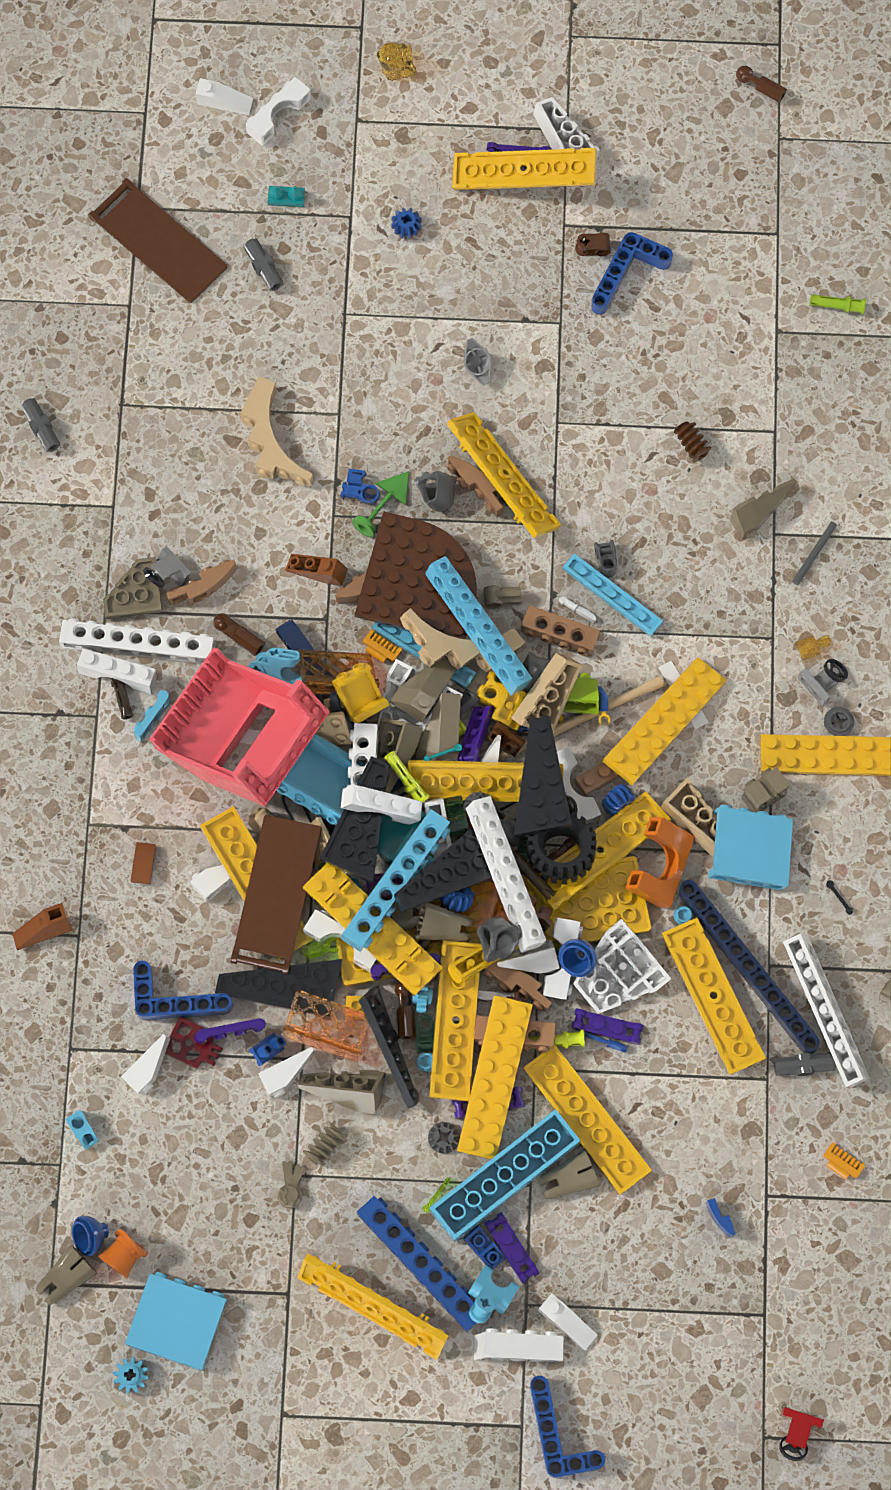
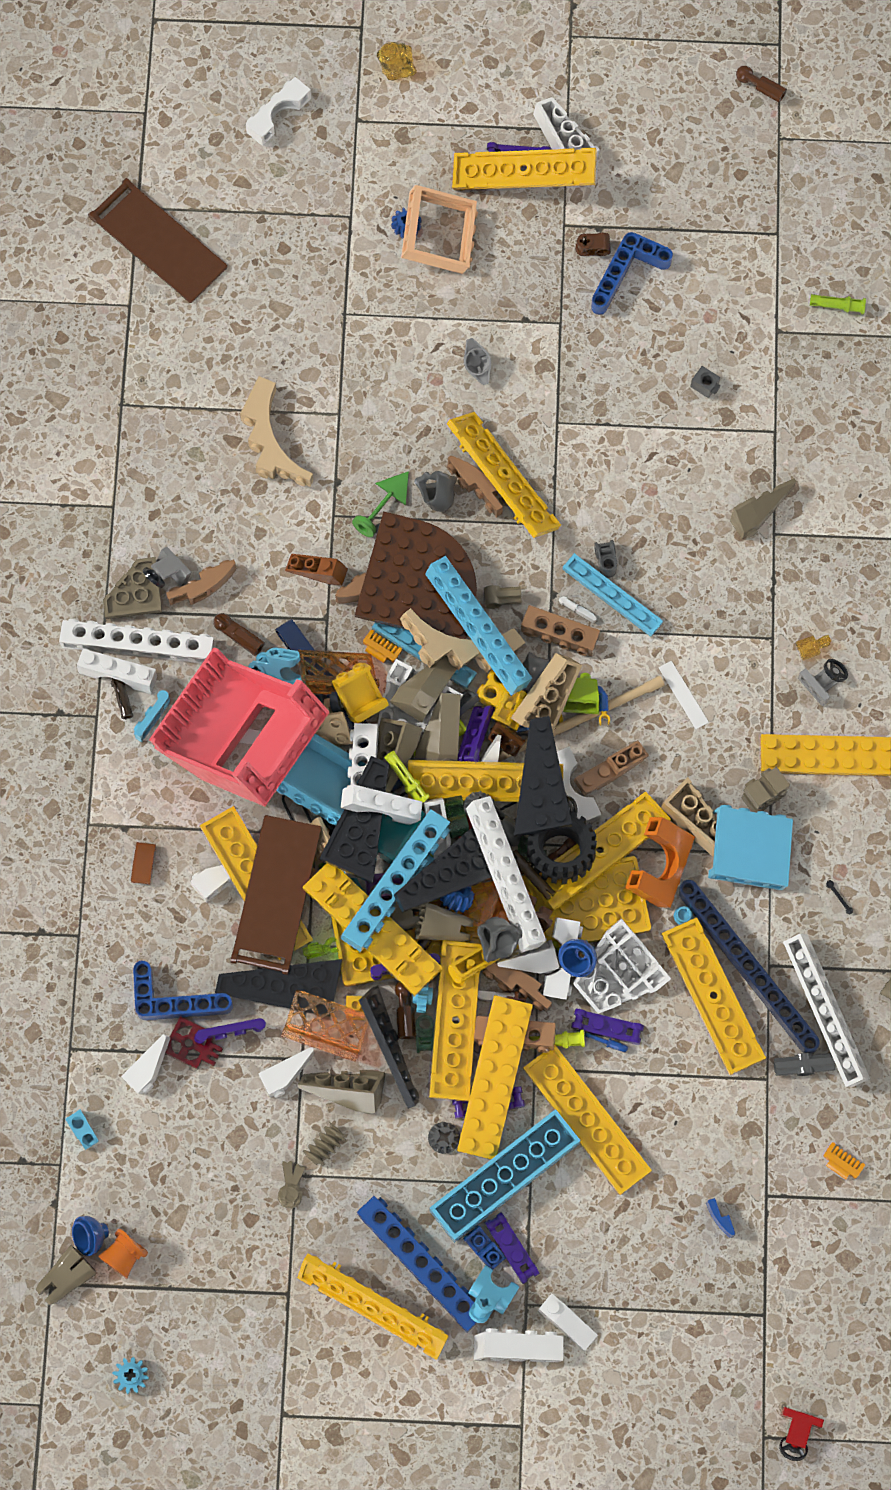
dark orange slope [12,903,73,951] -> none
dark grey piece [21,398,61,452] -> none
medium azure panel [125,1272,228,1371] -> none
white slope [196,78,254,115] -> none
dark grey piece [243,238,283,291] -> none
tan head [248,807,274,836] -> none
blue hips [249,1032,286,1066] -> none
teal tile [267,186,305,207] -> none
white arch [303,909,378,972] -> none
blue piece [340,469,380,505] -> none
medium azure plate [416,1052,433,1072] -> none
clear neon green hinge [422,1177,451,1212] -> none
teal hinge [424,744,462,761] -> none
blue beam [530,1376,605,1478] -> none
dark tan piece [538,1150,600,1199] -> none
blue gear [602,784,634,816] -> none
yellow plate [603,657,727,786] -> none
reddish brown piece [674,421,712,463] -> none
dark grey bar [792,521,837,585] -> none
dark grey gear [824,707,854,736] -> none
none -> light nougat window [401,185,478,274]
none -> dark grey brick [690,366,721,399]

